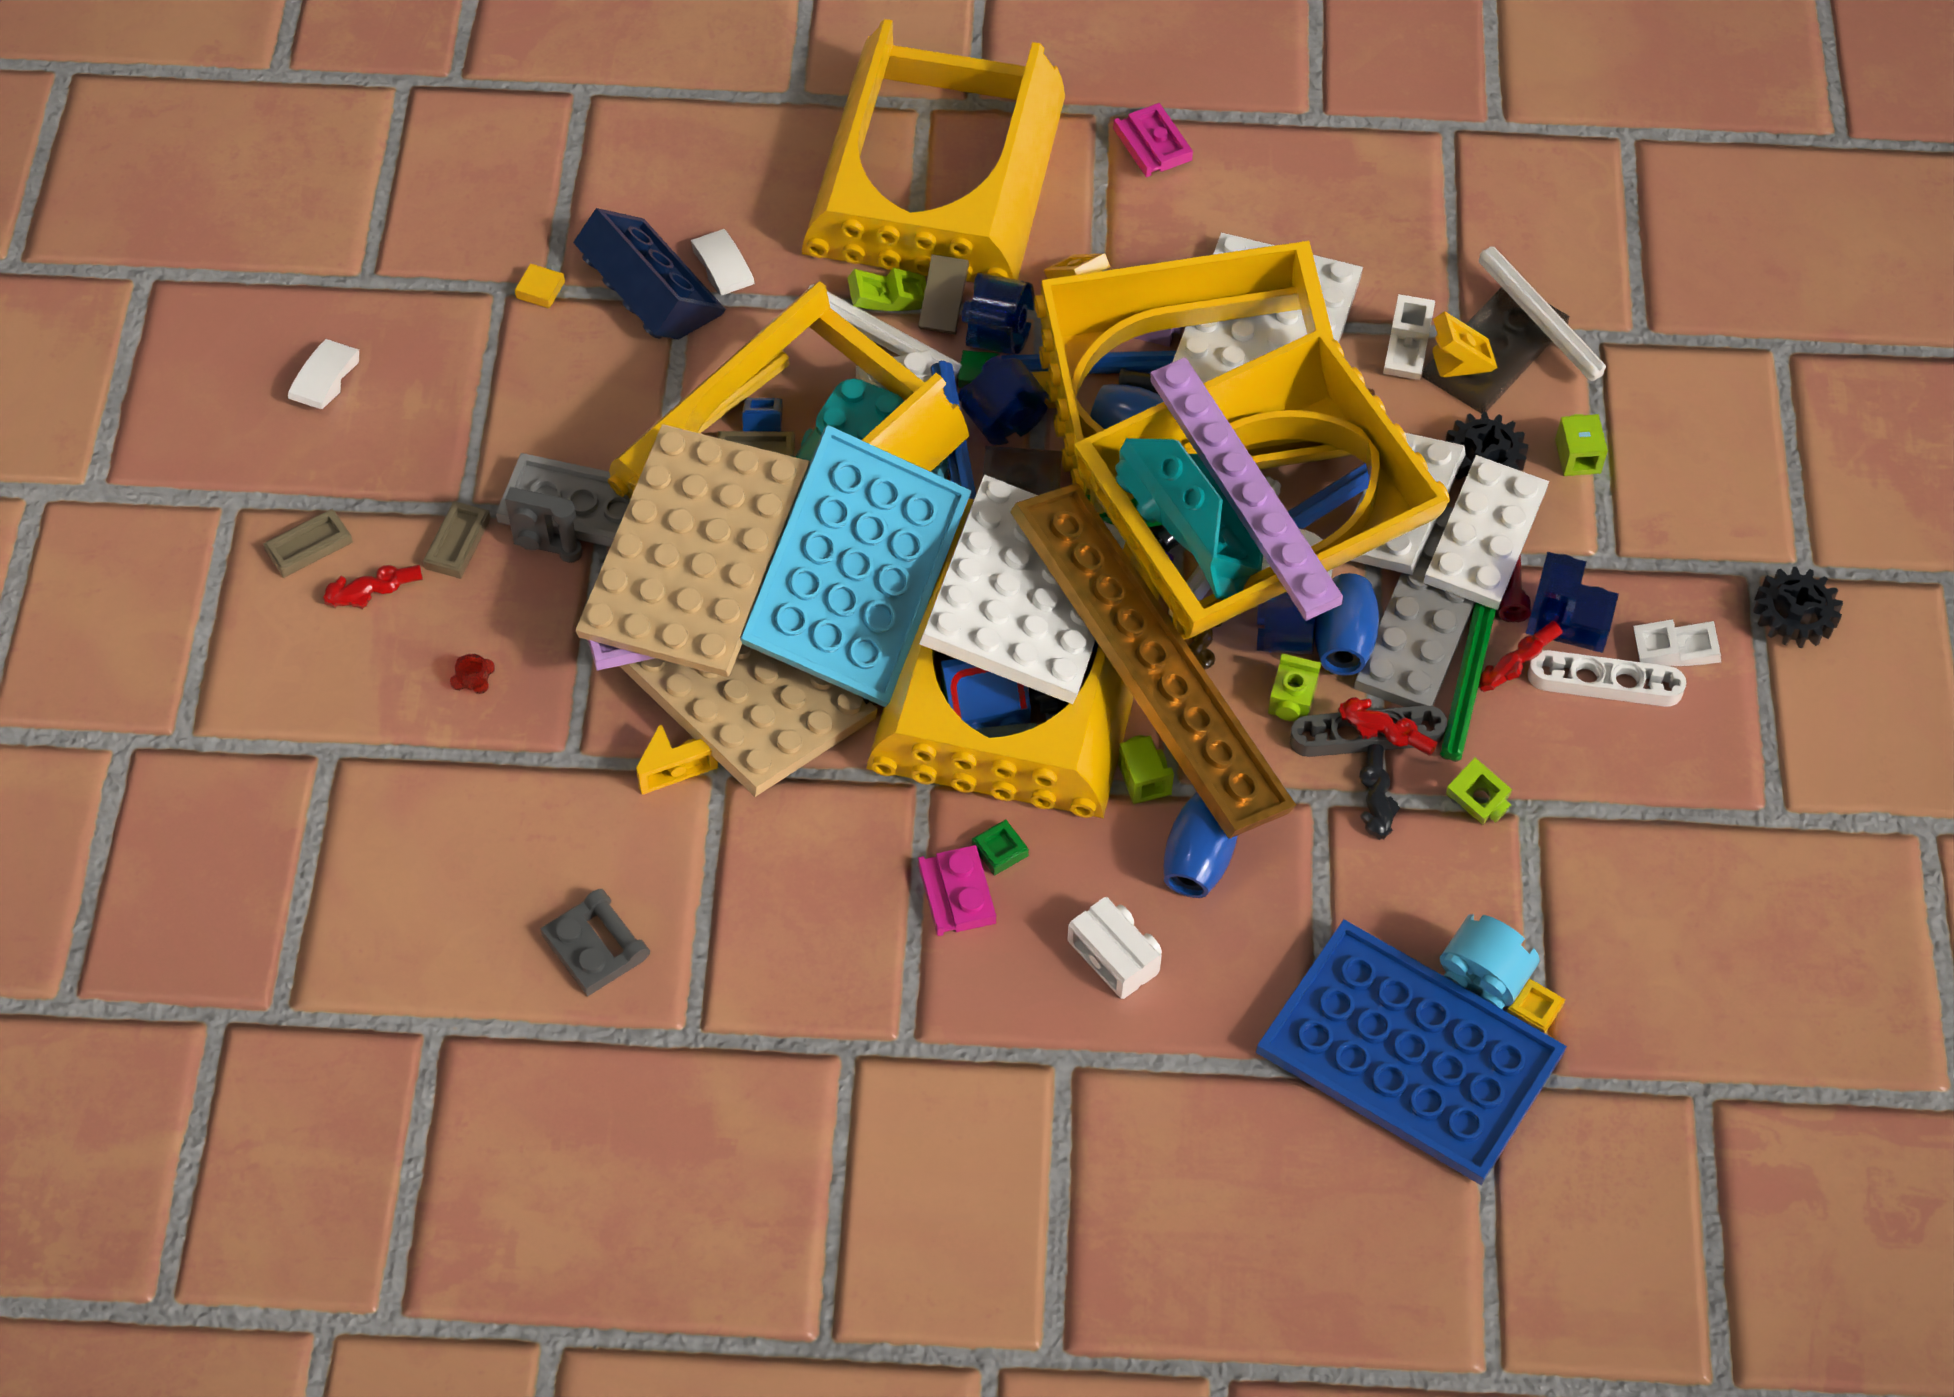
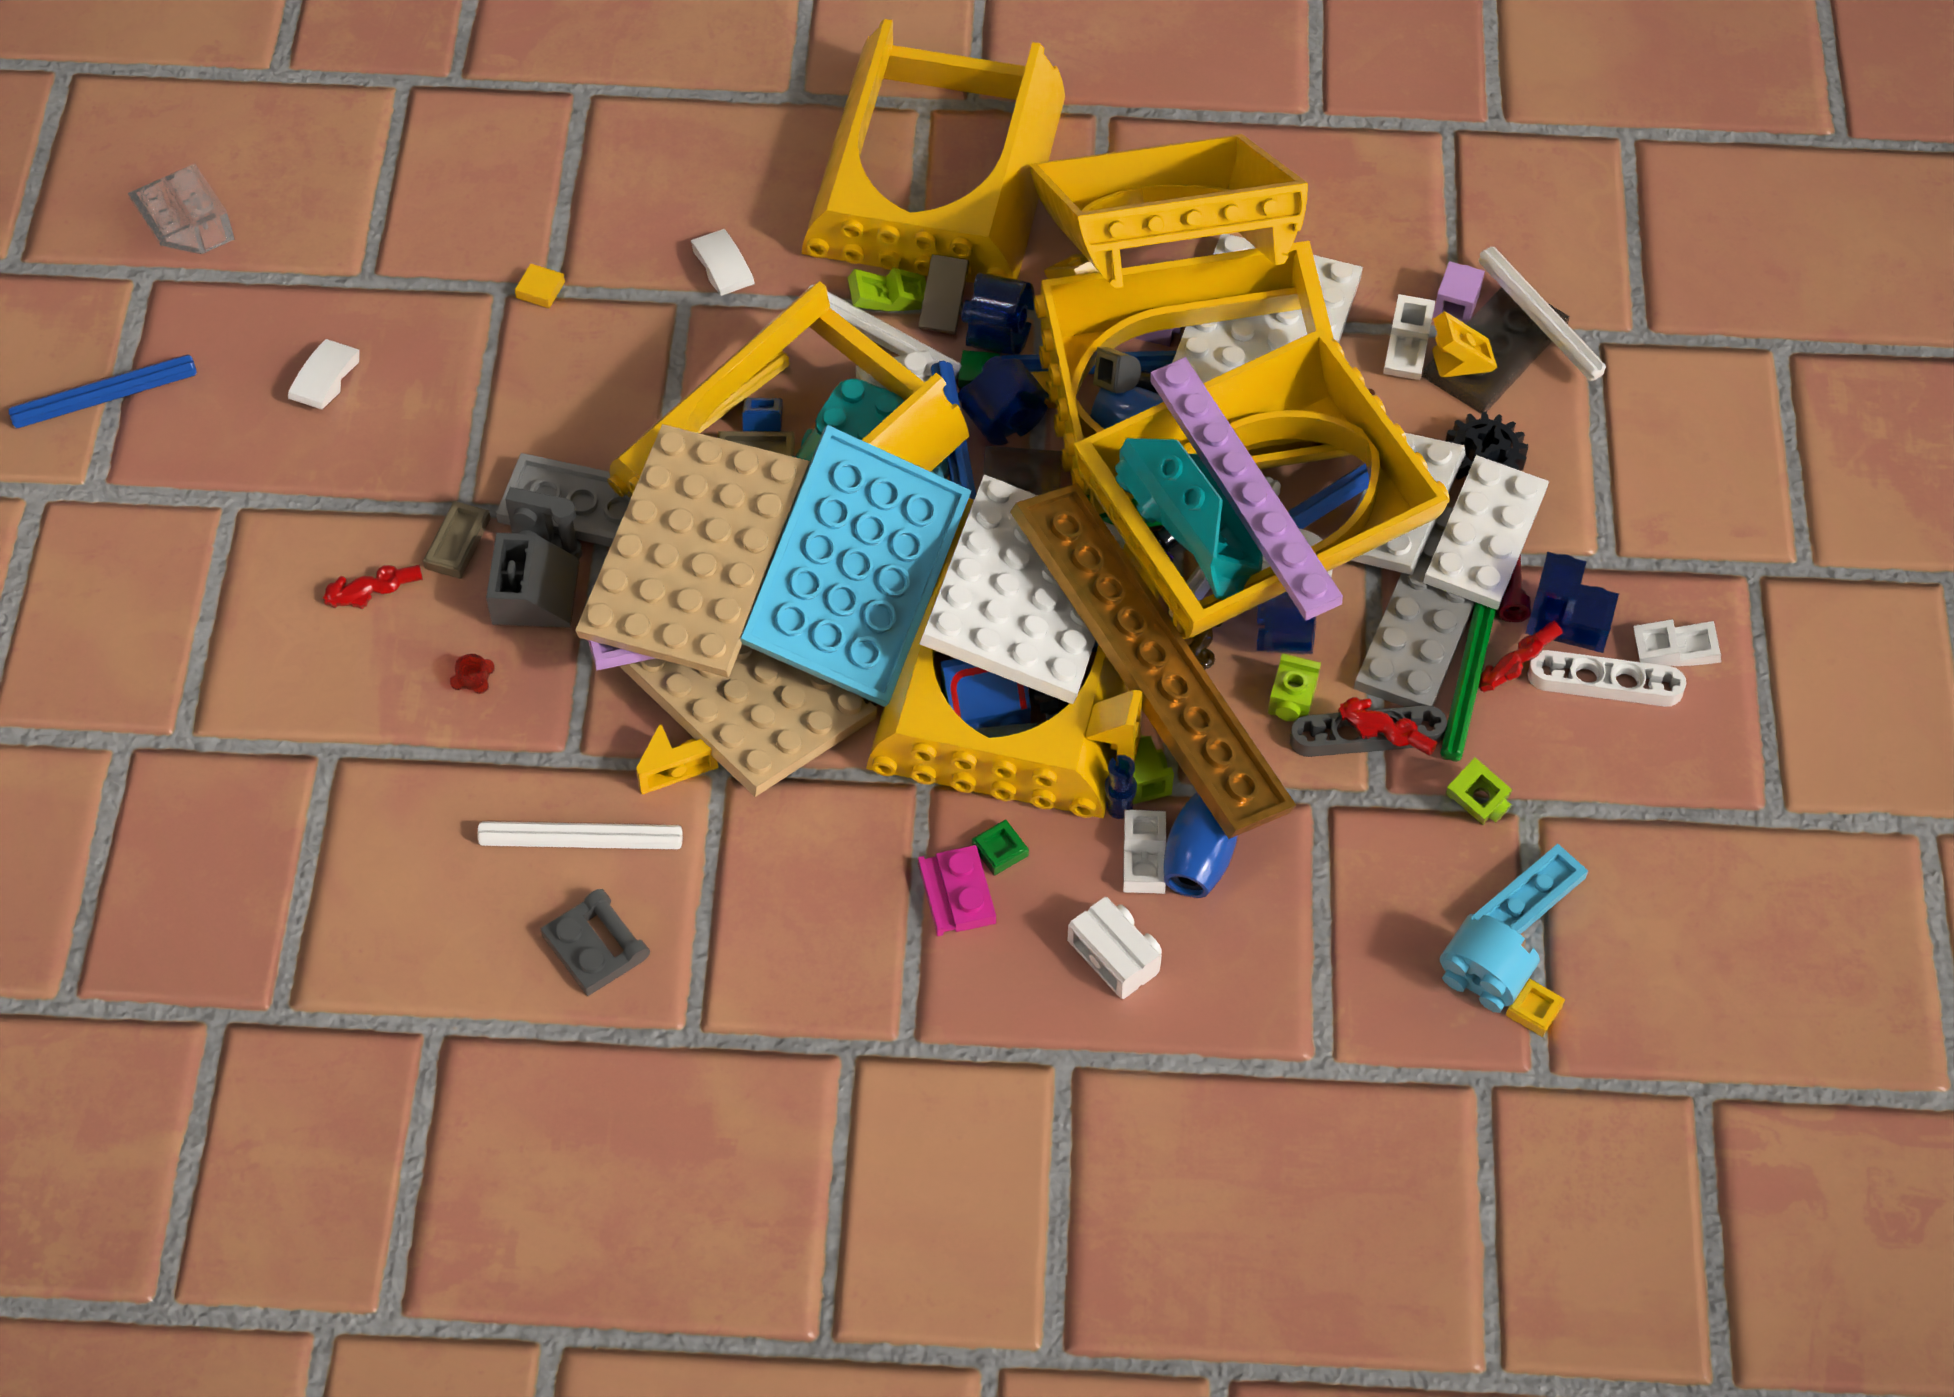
dark tan tile [263,508,353,578] -> none
dark blue slope [573,208,726,340] -> none
dark pink plate [1113,103,1193,178] -> none
blue plate [1256,919,1567,1185] -> none
blue piece [1314,573,1379,675] -> none
black animal [1359,744,1400,840] -> none
lime brick [1555,414,1608,476] -> none
black gear [1753,567,1843,648] -> none
none -> blue axle [9,354,197,428]
none -> clear slope [128,164,235,254]
none -> white axle [477,821,683,849]
none -> dark grey slope [486,533,580,628]
none -> yellow panel [1029,134,1308,289]
none -> yellow slope [1086,690,1142,769]
none -> dark grey brick [1093,347,1141,393]
none -> clear blue pin [1104,755,1137,819]
none -> white slope [1123,810,1166,894]
none -> lavender brick [1433,261,1485,326]
none -> medium azure plate [1474,844,1588,934]

